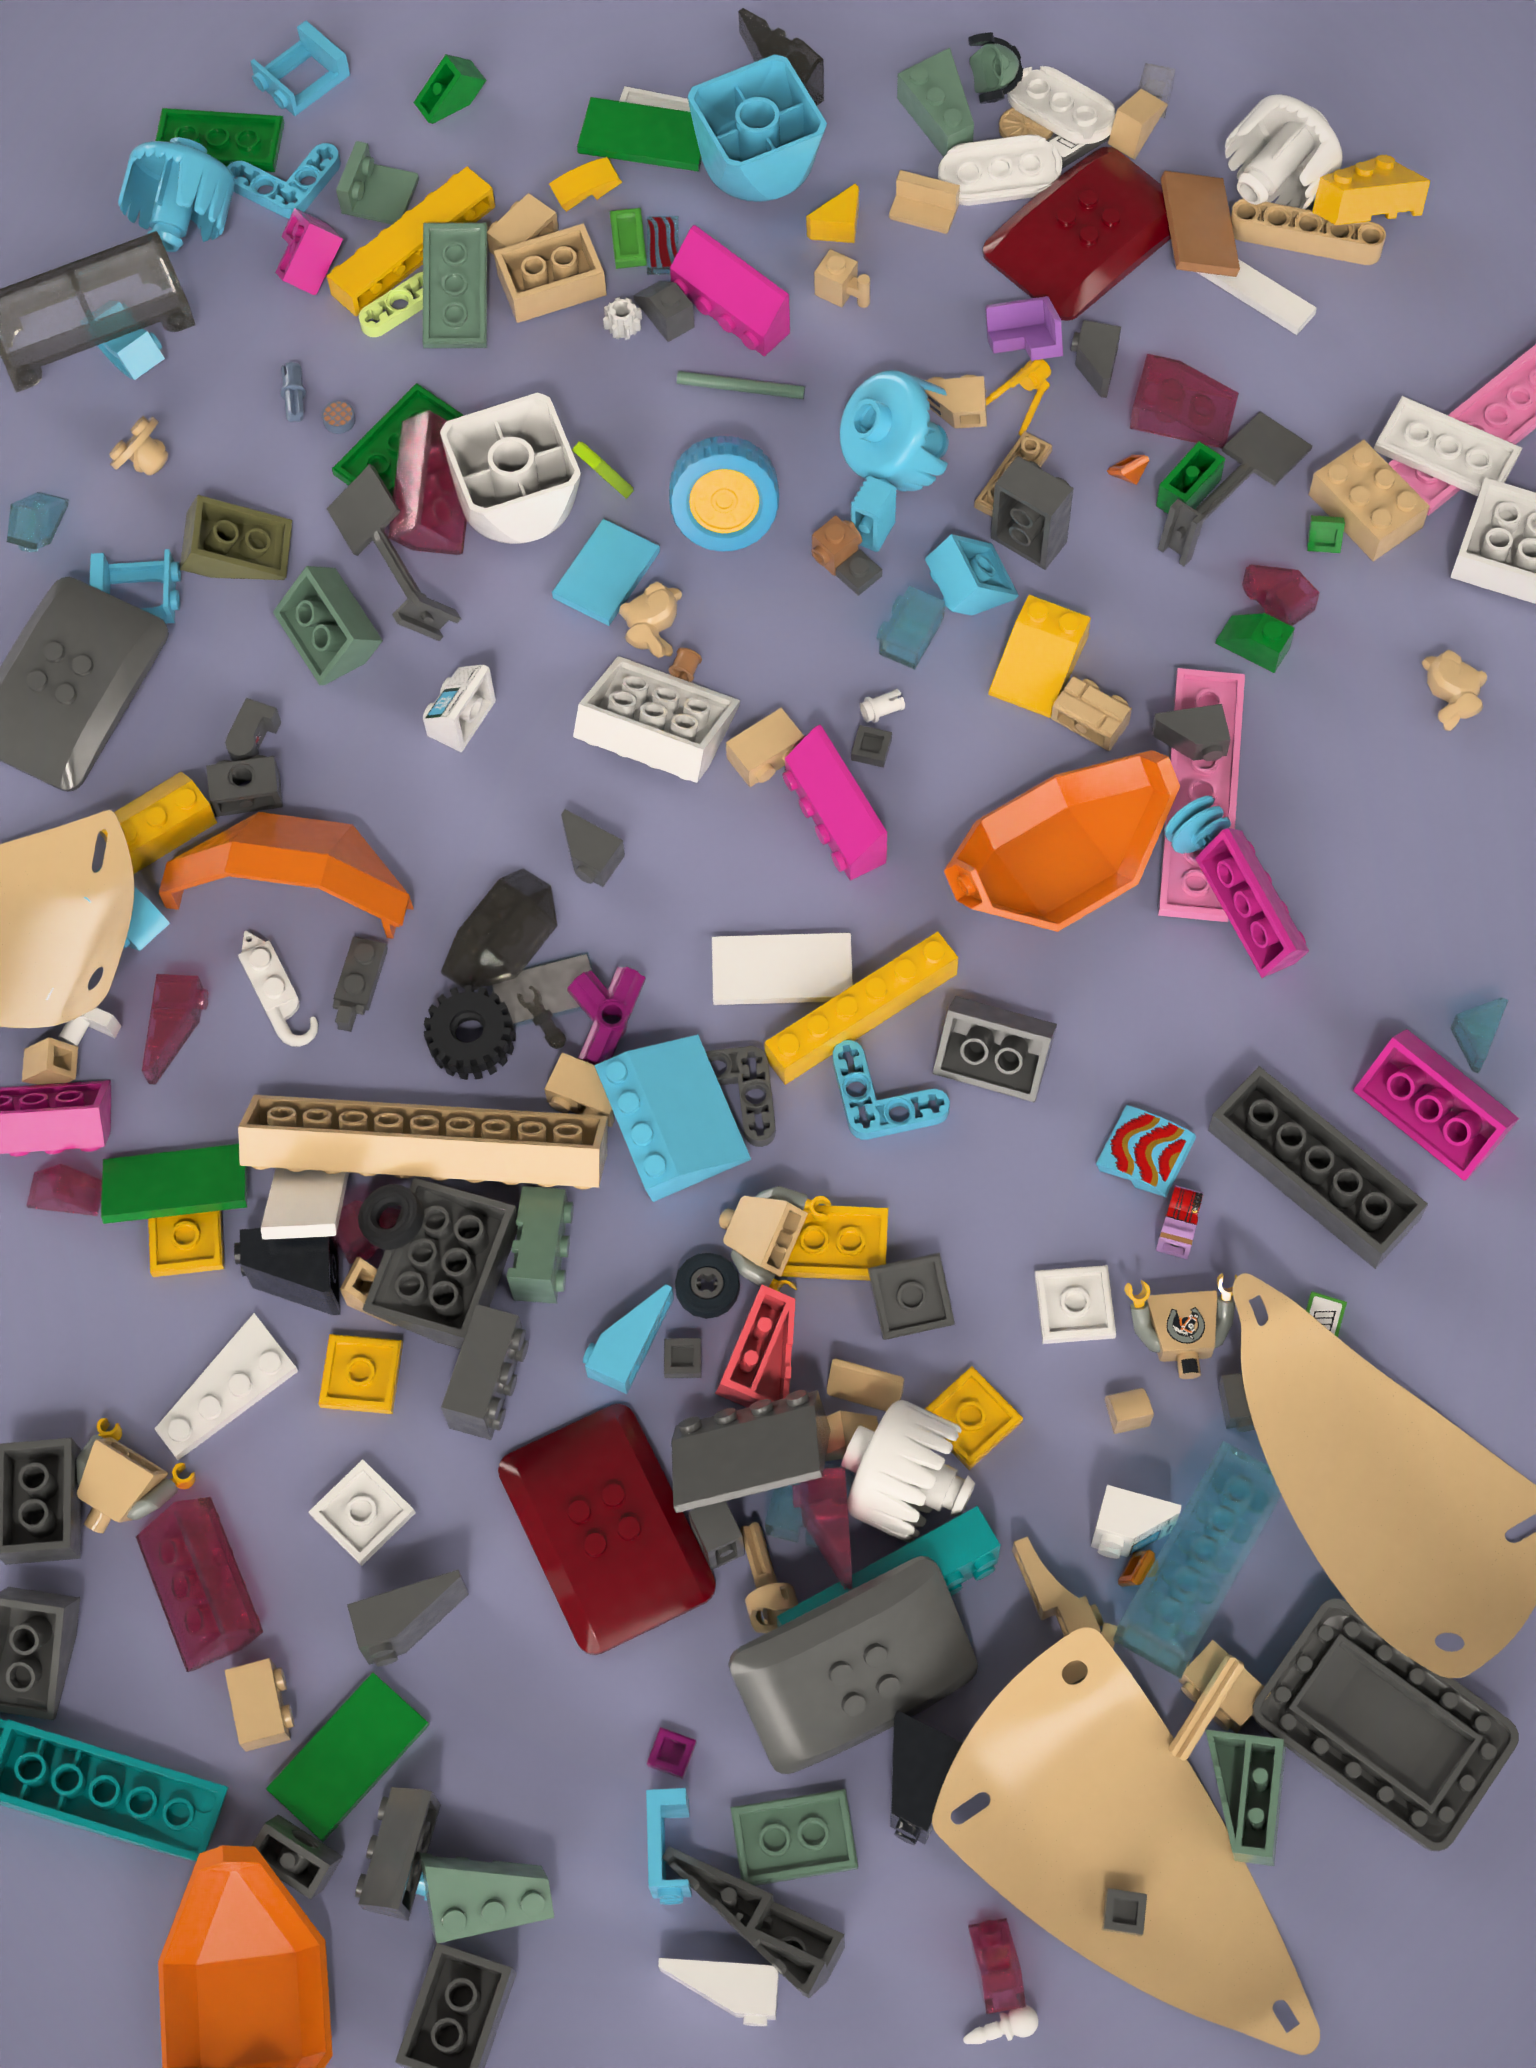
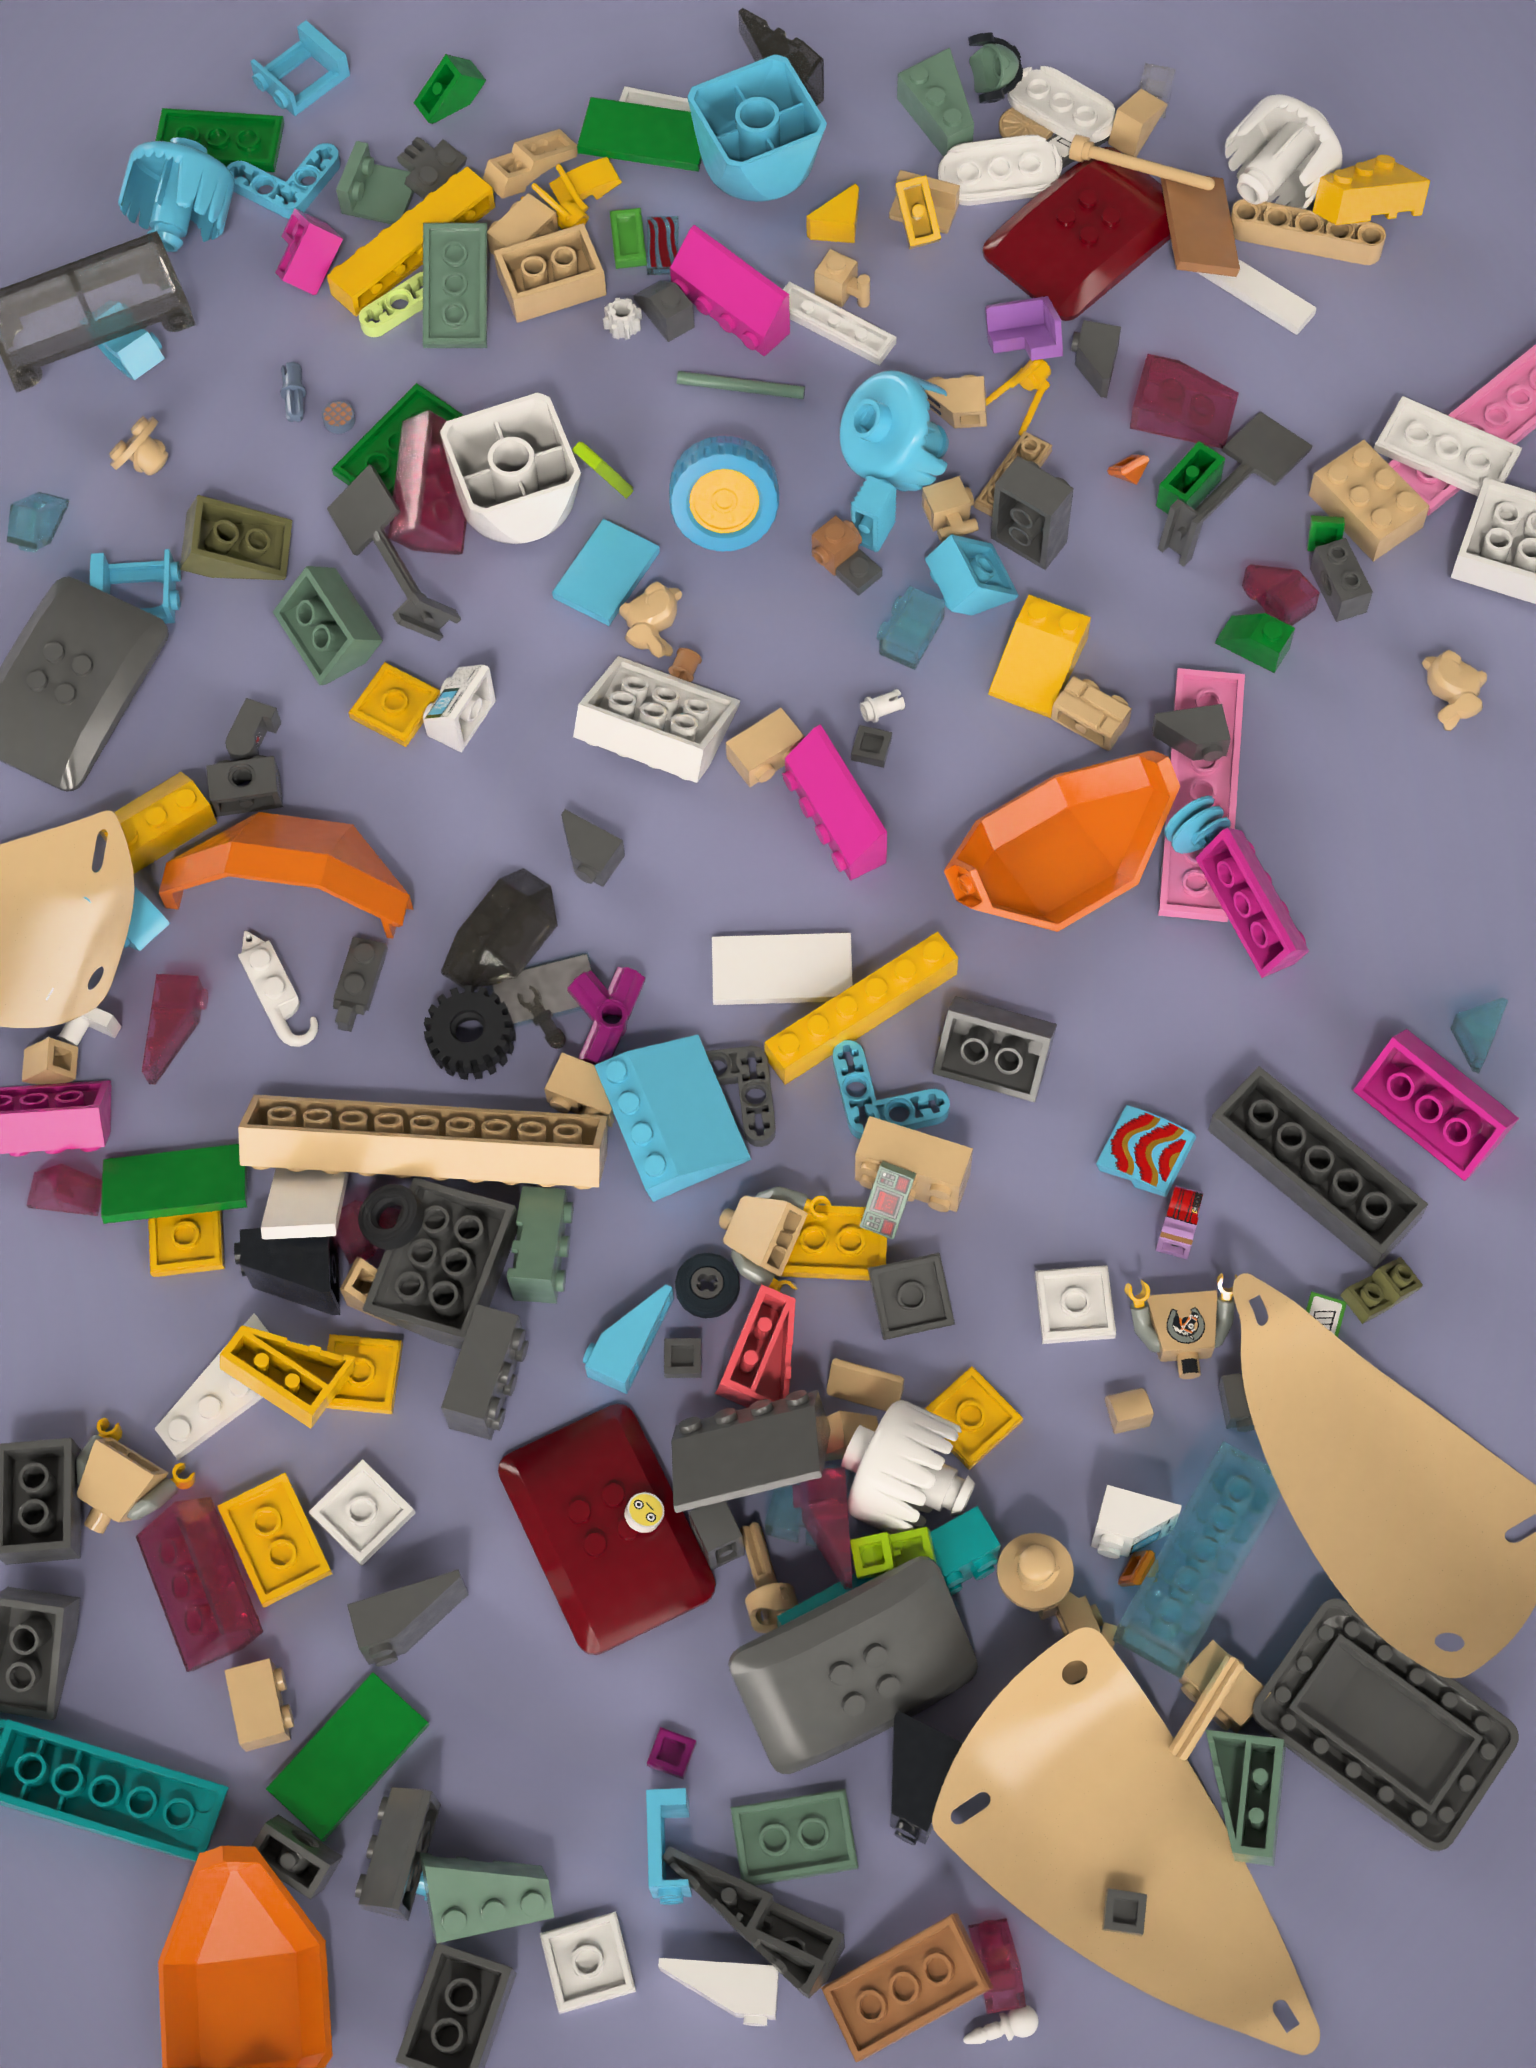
none -> yellow plate [217,1473,333,1608]
none -> yellow wedge [220,1325,356,1429]
none -> yellow tile [348,662,440,747]
none -> dark grey hinge [397,137,467,199]
none -> tan slope [483,129,578,199]
none -> yellow plant [521,164,589,230]
none -> white tile [539,1911,636,2014]
none -> tile [624,1492,664,1533]
none -> white tile [783,281,896,366]
none -> medium nougat tile [821,1913,994,2063]
none -> lime slope [850,1527,936,1579]
none -> tan brick [855,1116,973,1212]
none -> tile [859,1161,917,1239]
none -> yellow brick [894,175,941,249]
none -> tan brick [922,476,979,542]
none -> tan plate [996,1533,1074,1612]
none -> tan piece [1069,134,1215,191]
none -> dark grey brick [1310,538,1373,622]
none -> olive slope [1340,1257,1423,1324]

